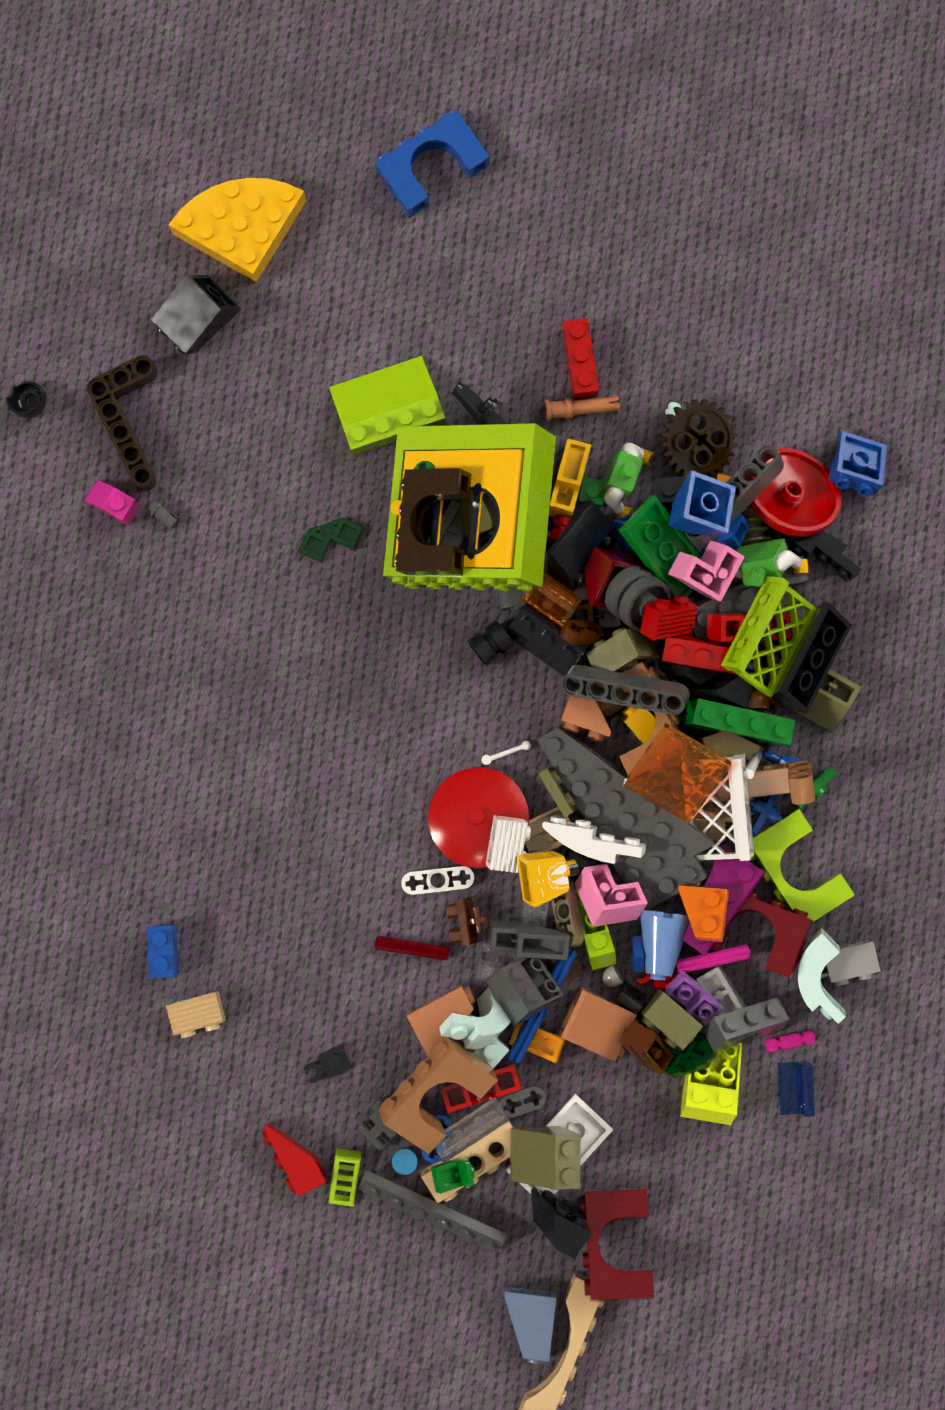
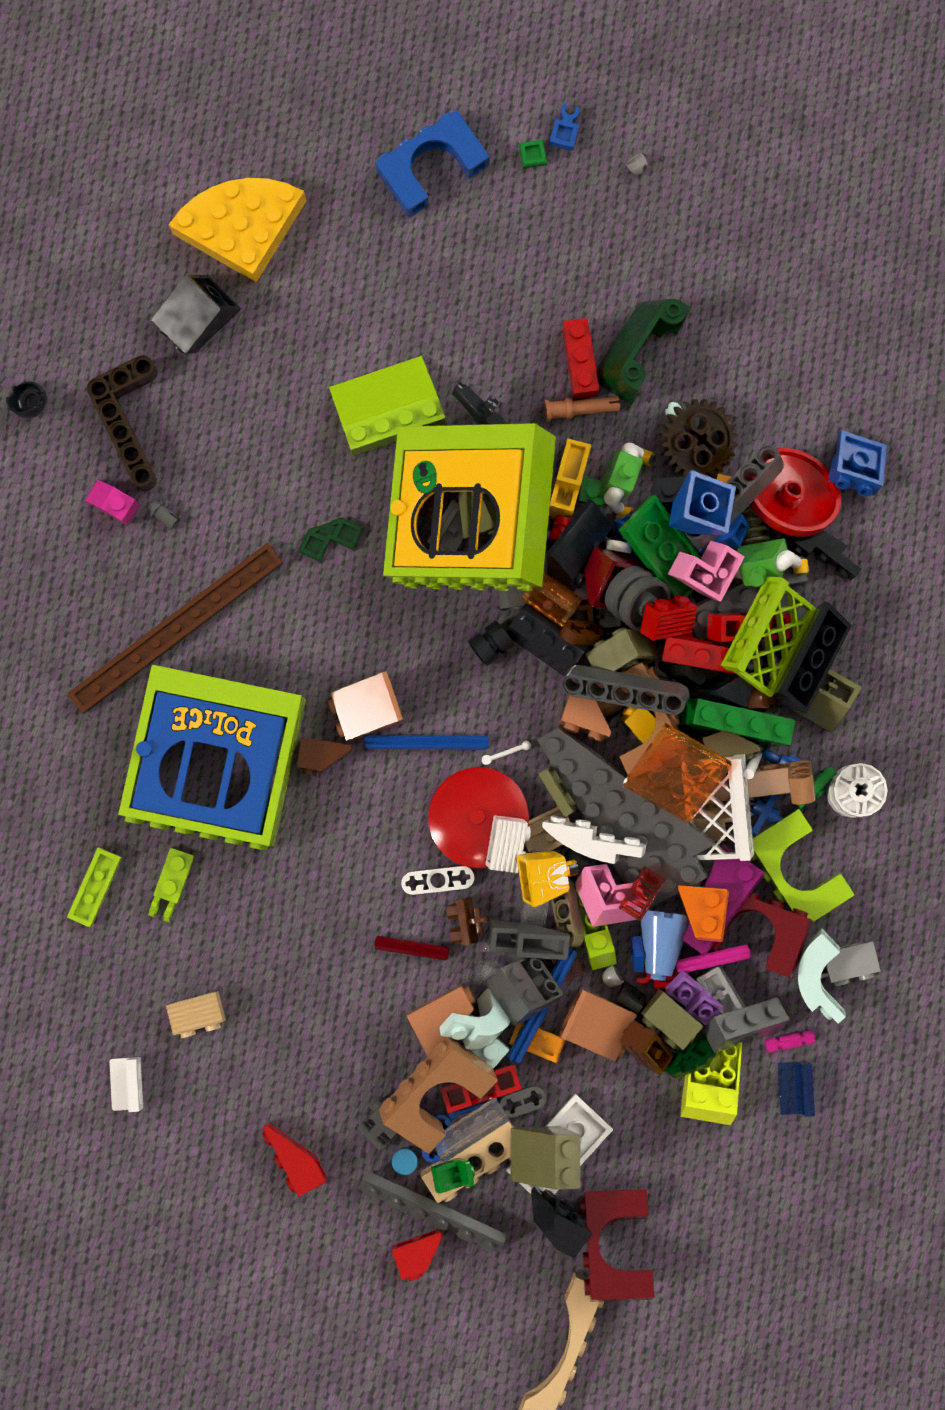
blue brick [147,924,179,978] -> none
black plate [304,1044,352,1083] -> none
lime slope [329,1148,362,1207] -> none
dark brown arch [395,468,471,576] -> none
sand blue slope [504,1286,556,1364] -> none
none -> reddish brown plate [67,542,284,714]
none -> lime plate [67,847,123,927]
none -> white panel [110,1057,143,1112]
none -> door [118,665,306,850]
none -> lime hinge [148,848,195,922]
none -> reddish brown slope [296,737,353,776]
none -> slope [328,671,404,742]
none -> blue axle [365,735,489,750]
none -> red slope [392,1229,443,1281]
none -> blue hinge [448,1097,500,1120]
none -> green tile [519,139,547,169]
none -> blue plate [549,104,579,151]
none -> dark green windscreen [596,299,691,405]
none -> white tile [606,539,632,554]
none -> clear red slope [619,866,666,921]
none -> light grey hinge [626,153,648,175]
none -> white wheel [826,763,888,818]

